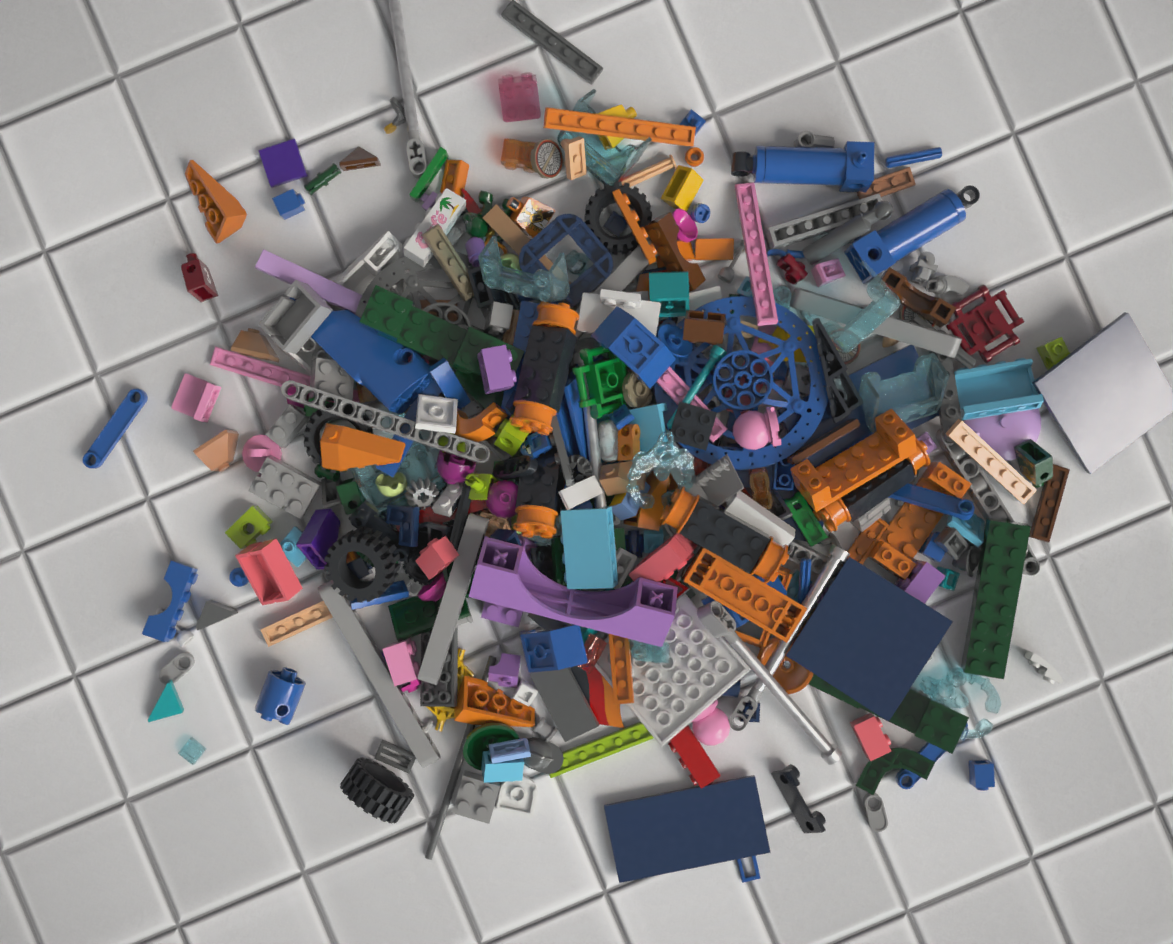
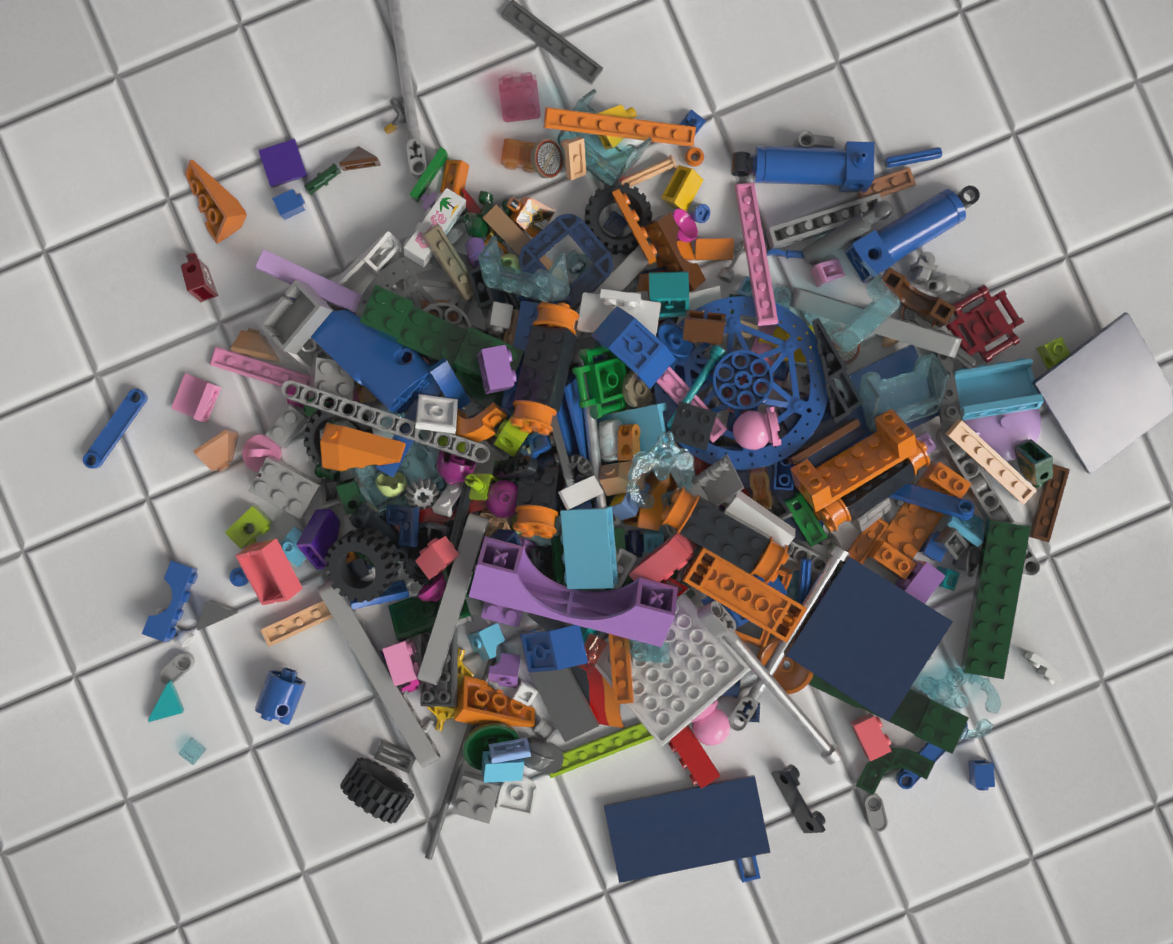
blue tile [609,404,635,430] -> none
dark red plate [776,253,808,285] -> none
none -> medium azure brick [467,623,505,661]

